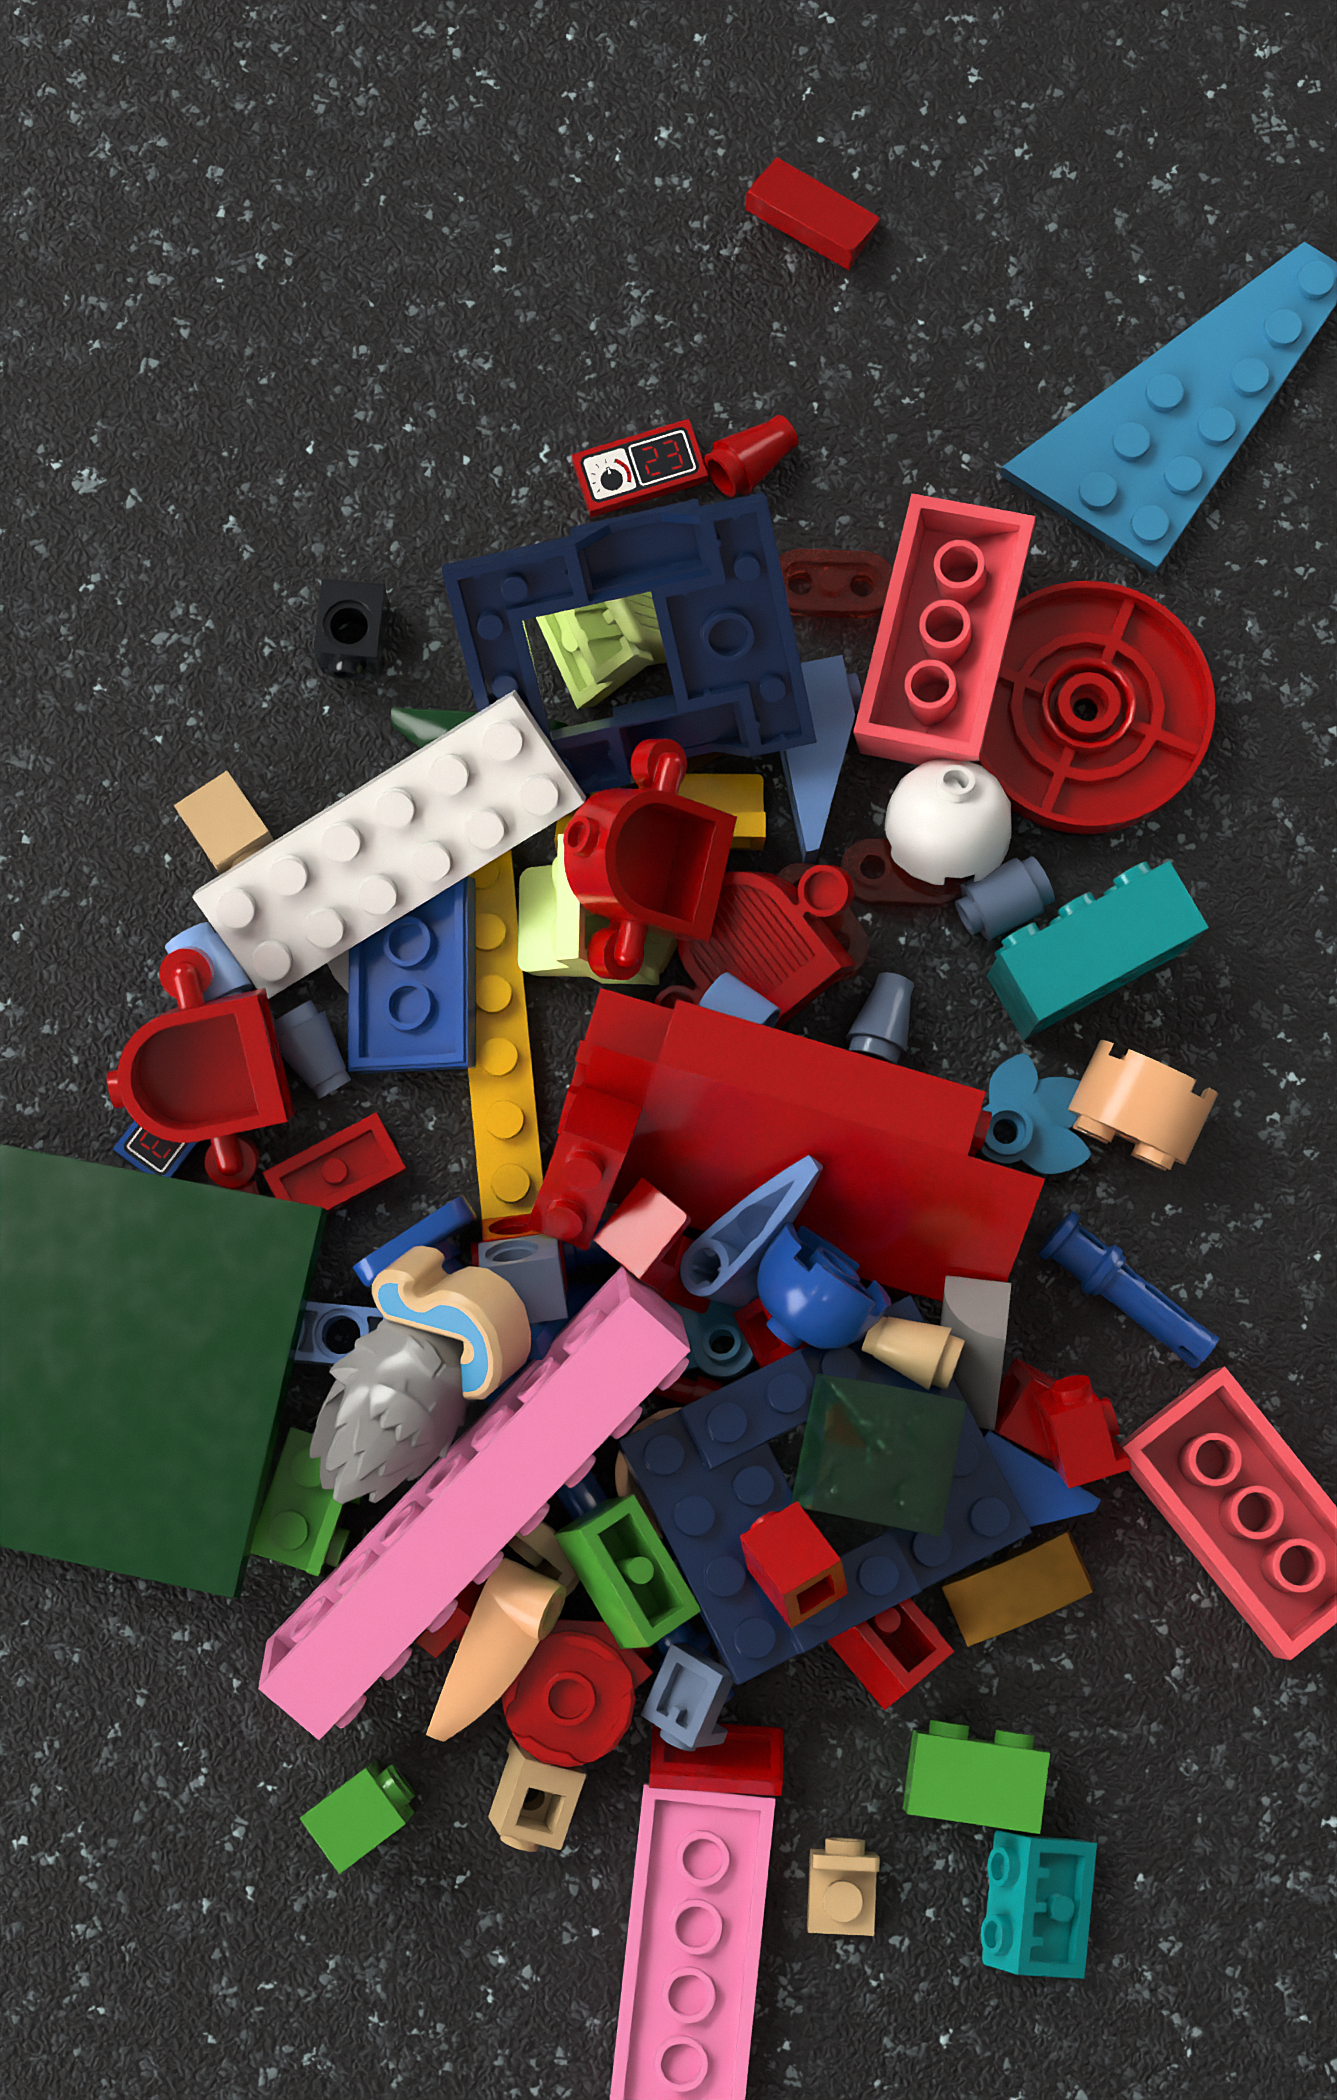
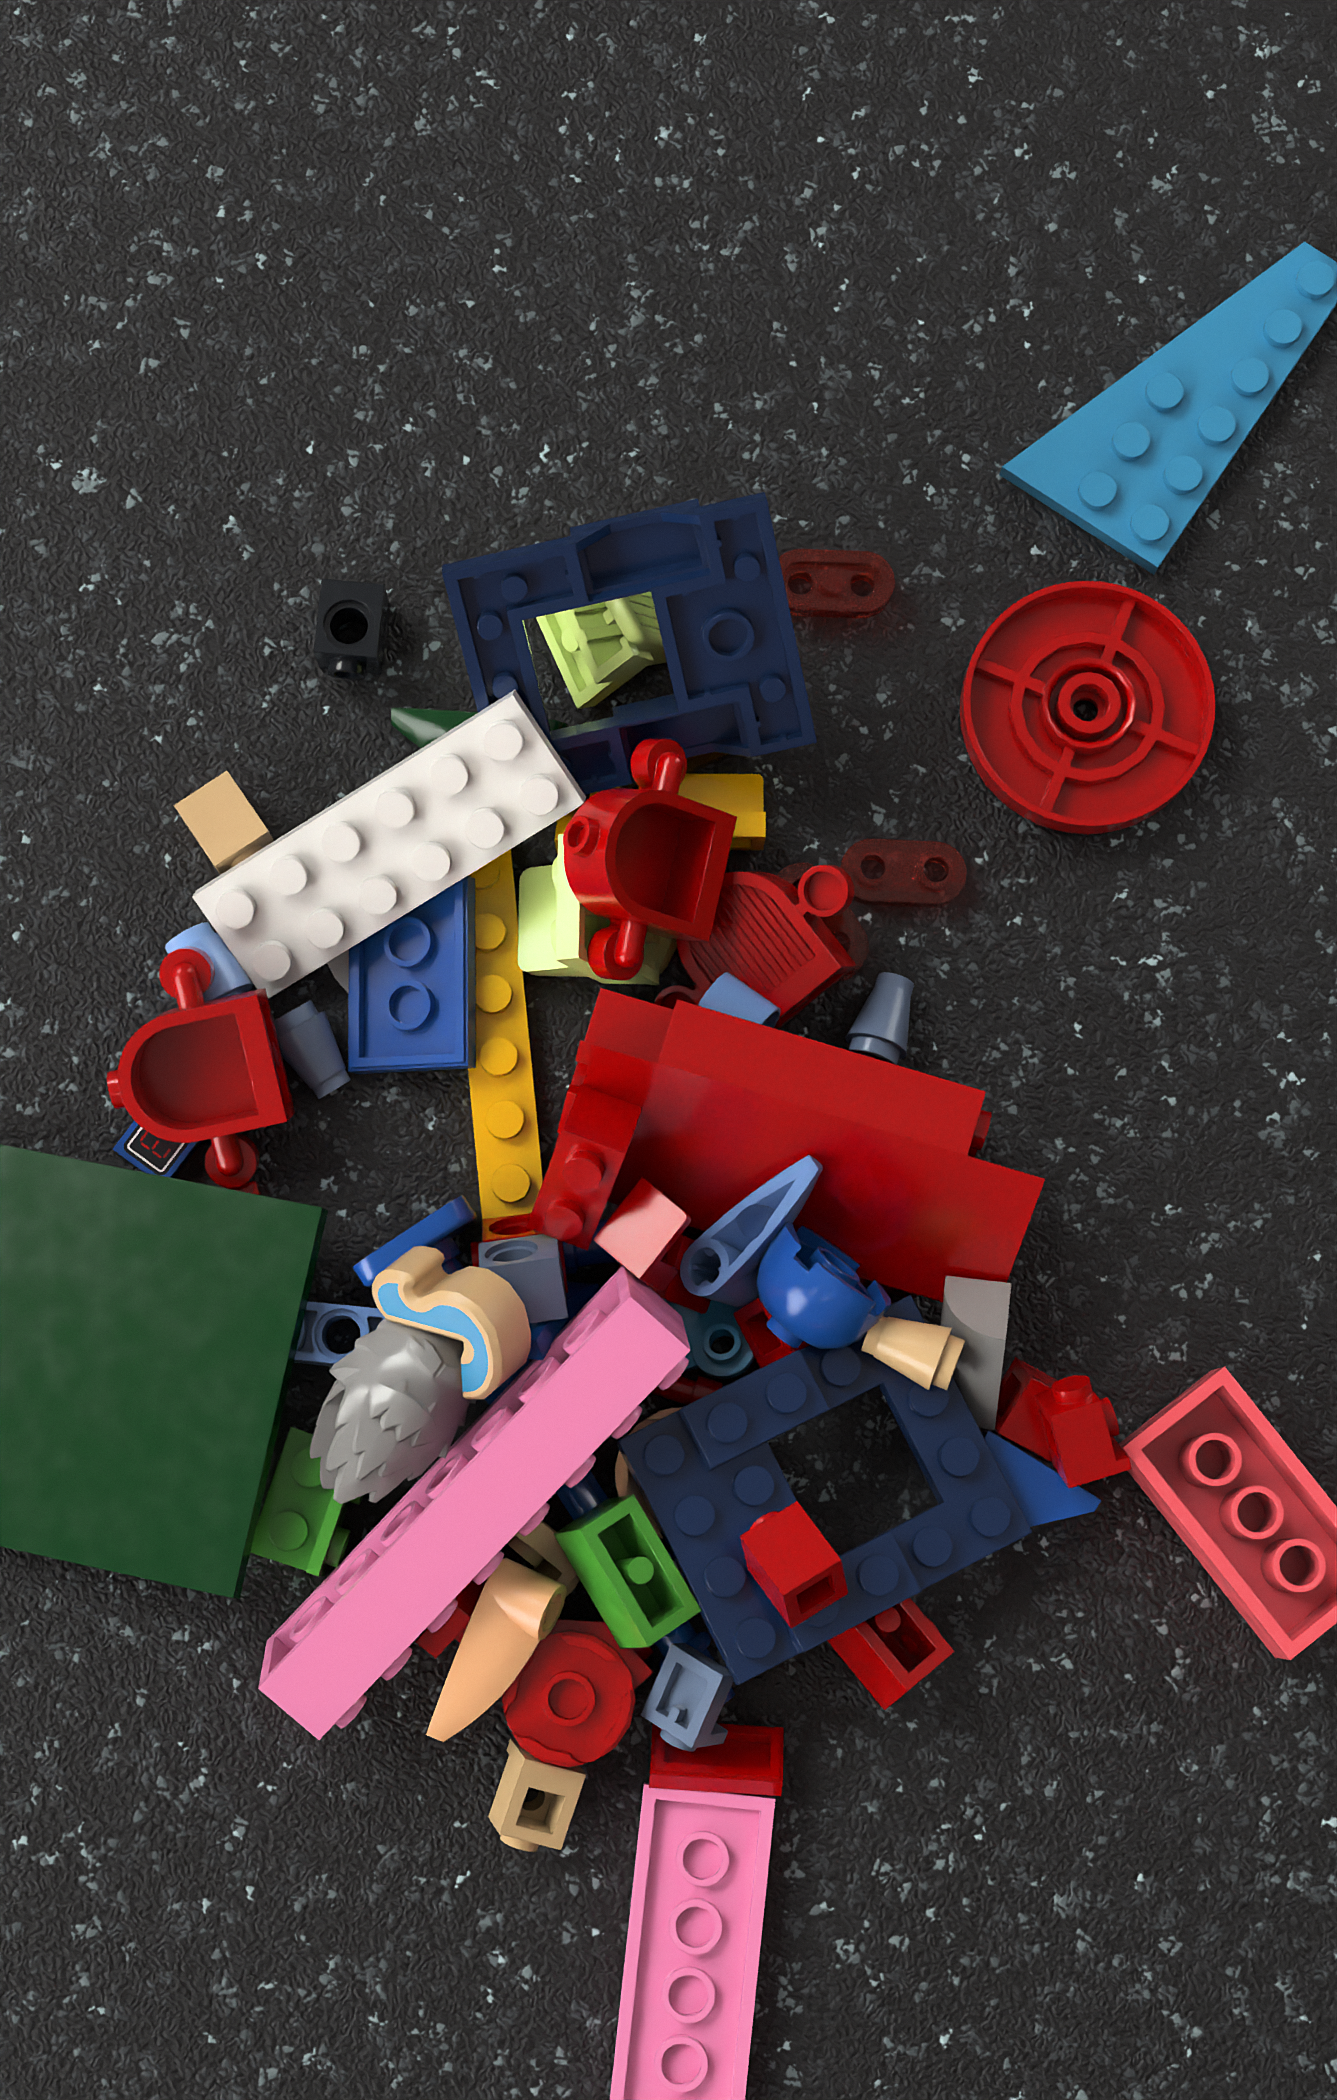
red plate [262,1112,408,1214] -> none
bright green brick [299,1759,416,1874] -> none
tile [571,419,708,518] -> none
red cone [704,415,799,497] -> none
red slope [745,157,881,271] -> none
medium blue slope [779,655,862,865] -> none
clear green slope [791,1374,967,1537] -> none
tan bracket [807,1838,880,1936] -> none
coral slope [853,494,1036,765] -> none
white cylinder [885,759,1011,885] -> none
bright green brick [902,1720,1050,1834] -> none
pearl gold slope [941,1529,1095,1647] -> none
sand blue brick [955,856,1055,941] -> none
dark azure plate [979,1053,1091,1174] -> none
teal bracket [981,1830,1097,1979] -> none
teal brick [986,860,1209,1041] -> none
blue pin [1037,1210,1219,1370] -> none
light nougat brick [1068,1040,1218,1171] -> none

